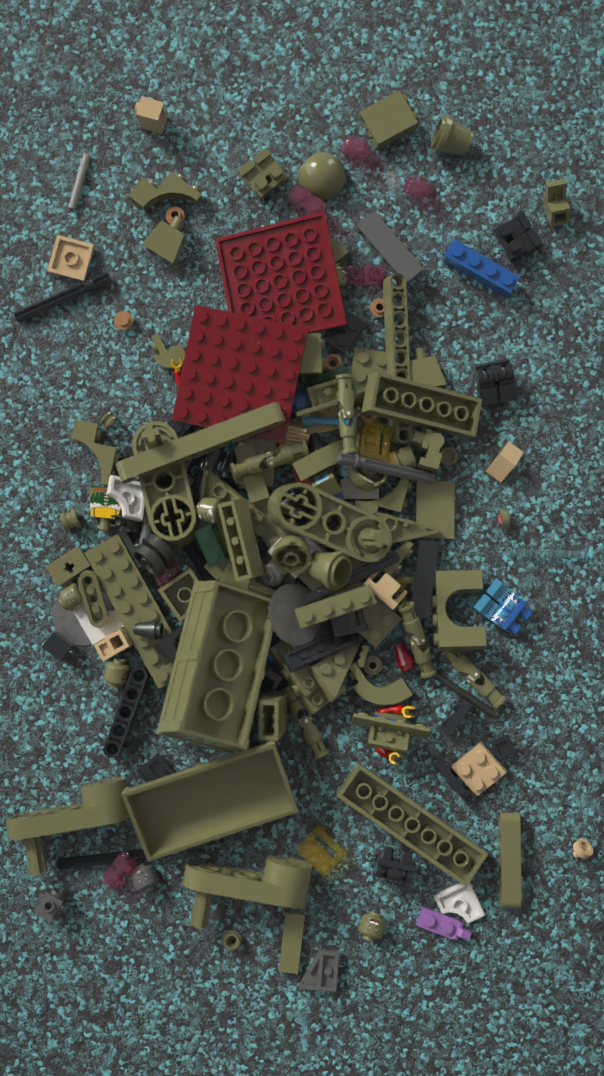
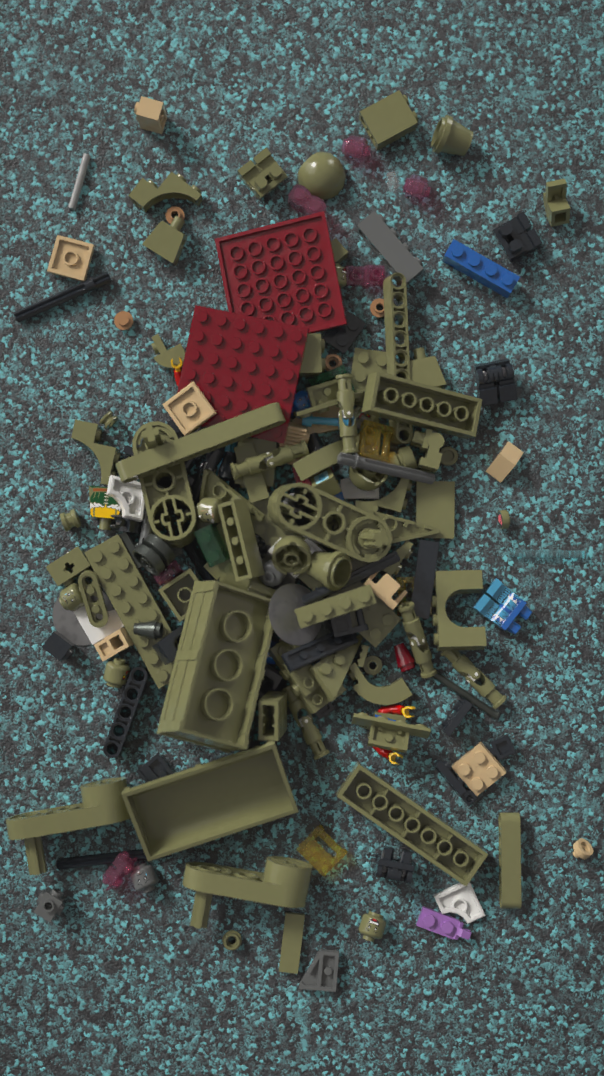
none -> tan plate [162,381,217,436]

